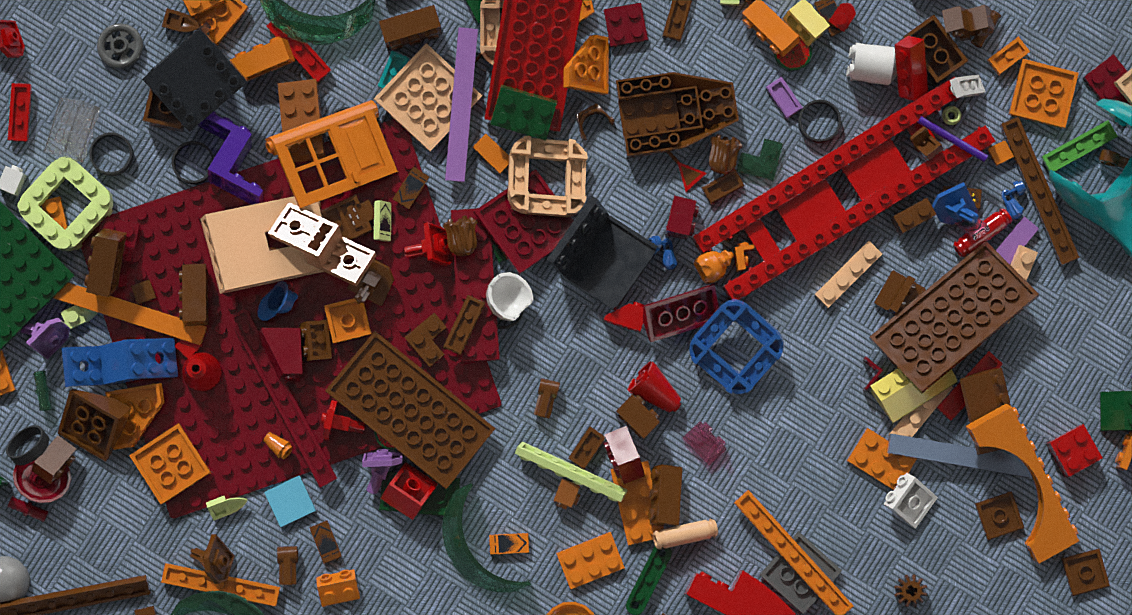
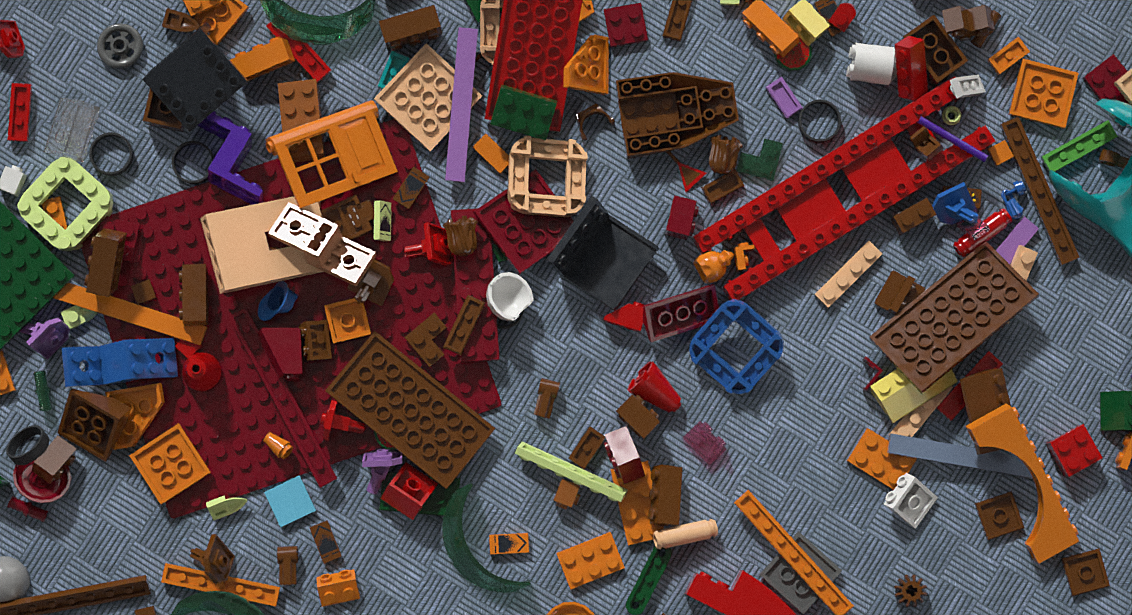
blue piece [648,236,677,270] -> none

